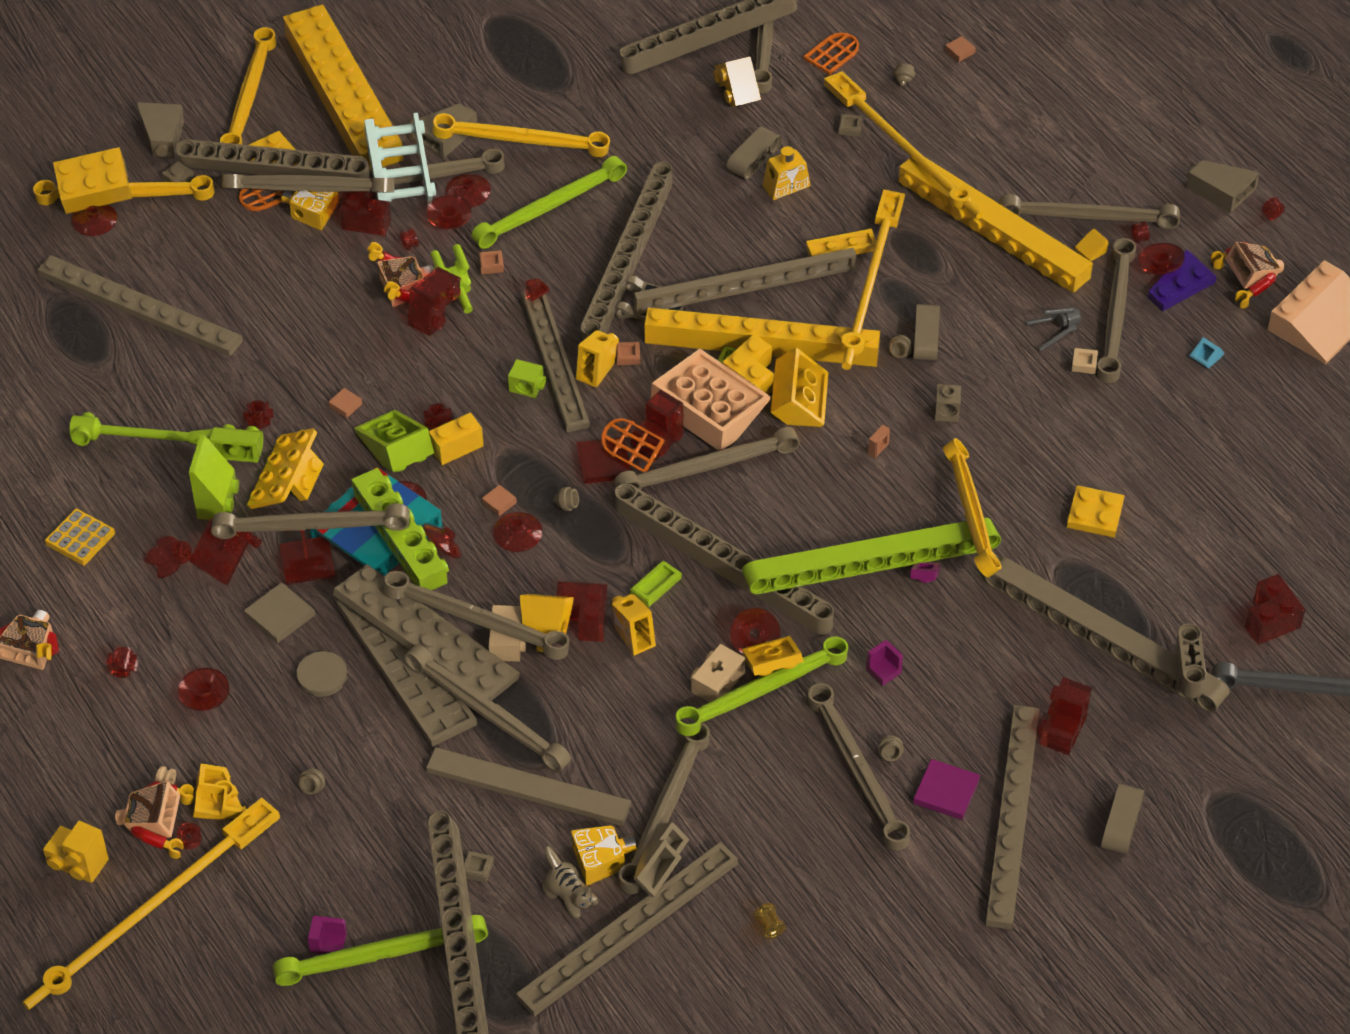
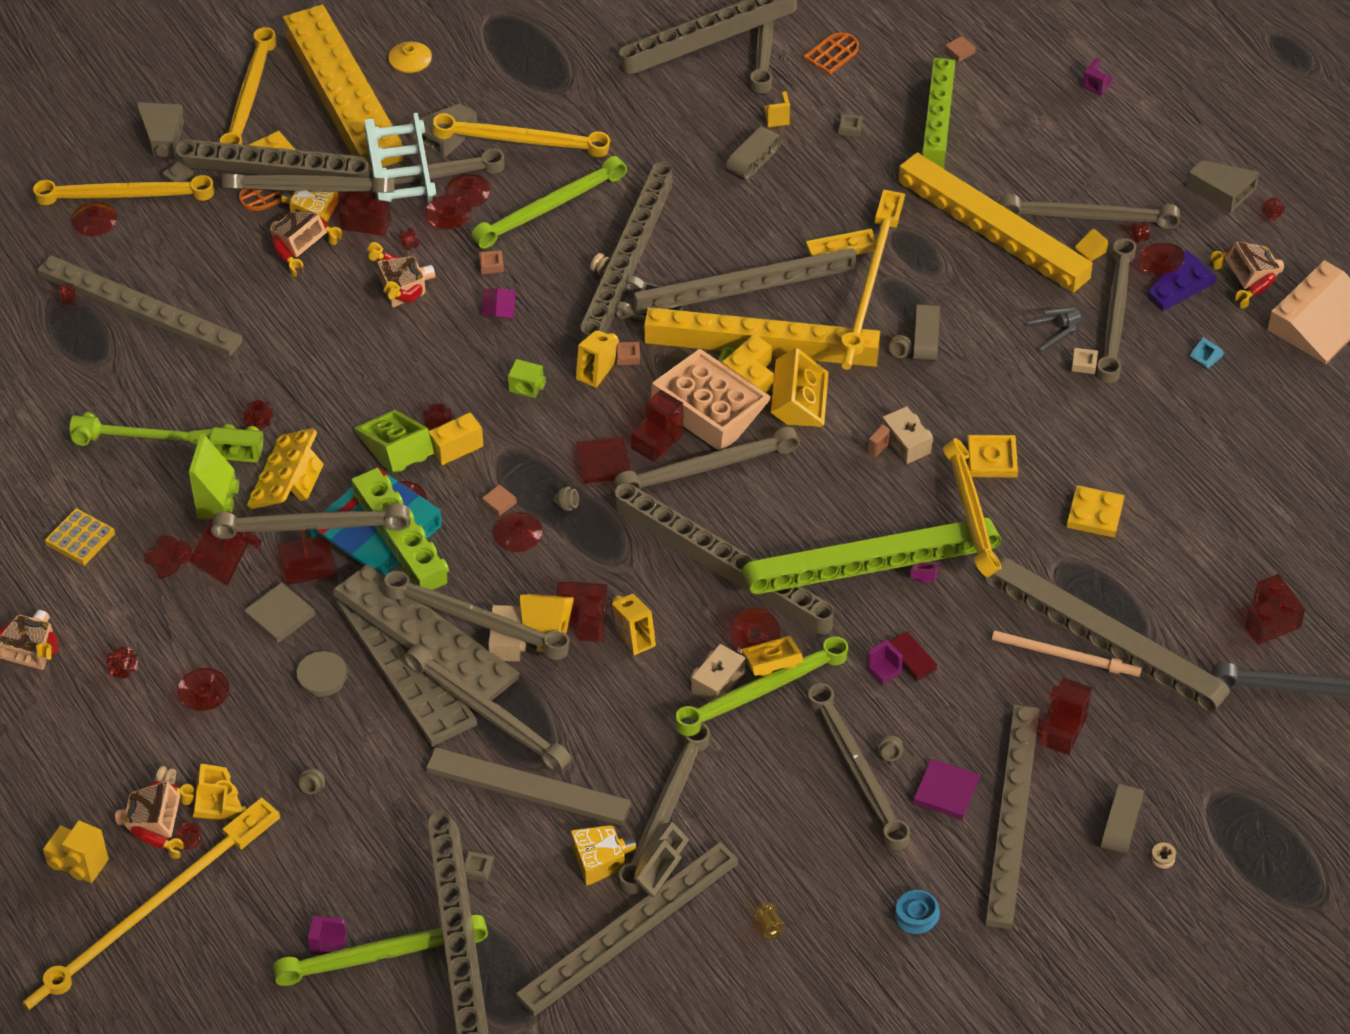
yellow brick [53,147,132,214] -> none
nougat tile [328,388,362,418] -> none
clear red brick [408,267,461,336] -> none
clear red dish [422,523,462,559] -> none
lime plant [430,244,473,314] -> none
dark tan tile [521,288,590,433] -> none
clear red tile [526,278,549,302] -> none
dark tan animal [542,846,599,919] -> none
orange window [602,418,665,472] -> none
lime tile [630,560,682,608] -> none
brick [713,57,761,107] -> none
yellow torso [762,146,810,200] -> none
yellow bar [824,71,984,219] -> none
dark tan plate [893,63,915,87] -> none
dark tan brick [935,384,961,422] -> none
dark tan beam [1175,623,1206,698] -> none
none -> clear red bush [60,283,75,304]
none -> torso [270,212,342,277]
none -> yellow dish [388,41,432,73]
none -> magenta panel [481,288,516,318]
none -> tan bush [590,253,611,276]
none -> yellow panel [764,91,790,127]
none -> tan brick [882,406,933,464]
none -> dark red tile [889,631,937,681]
none -> dark azure piece [895,890,940,934]
none -> lime brick [923,58,956,169]
none -> yellow tile [967,435,1018,477]
none -> light nougat bar [992,630,1142,677]
none -> magenta panel [1082,58,1113,96]
none -> tan bush [1151,842,1176,869]

